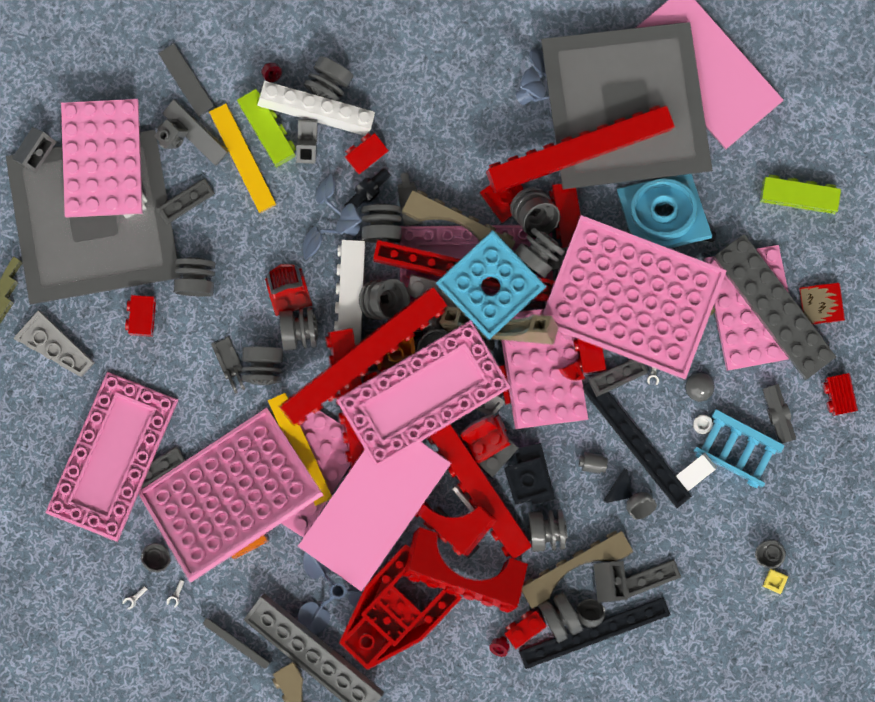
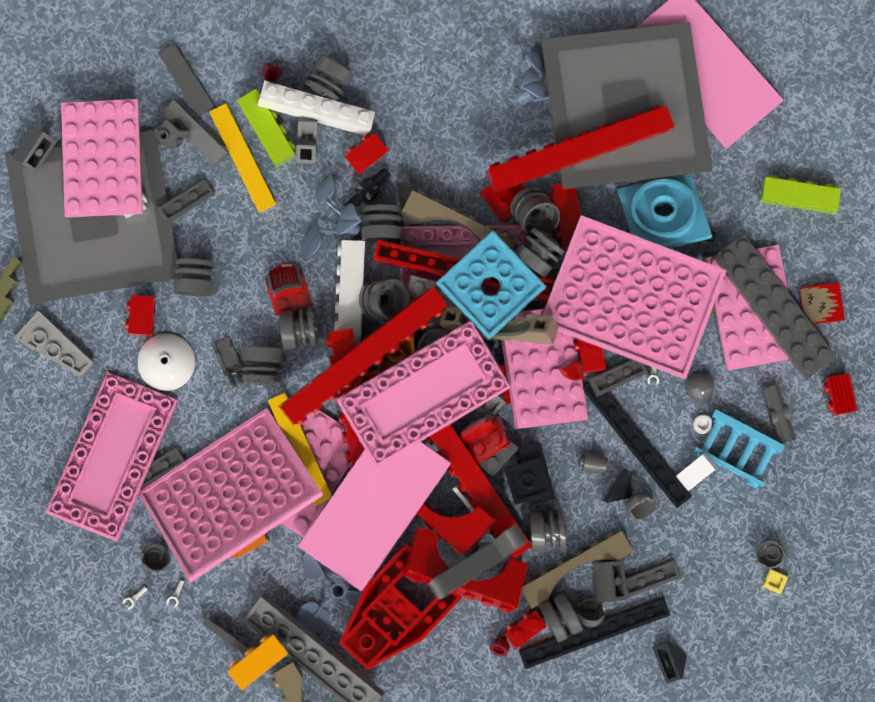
none -> white dish [138,333,195,391]
none -> light orange brick [227,634,289,691]
none -> dark grey beam [428,525,527,600]
none -> black slope [652,642,687,683]

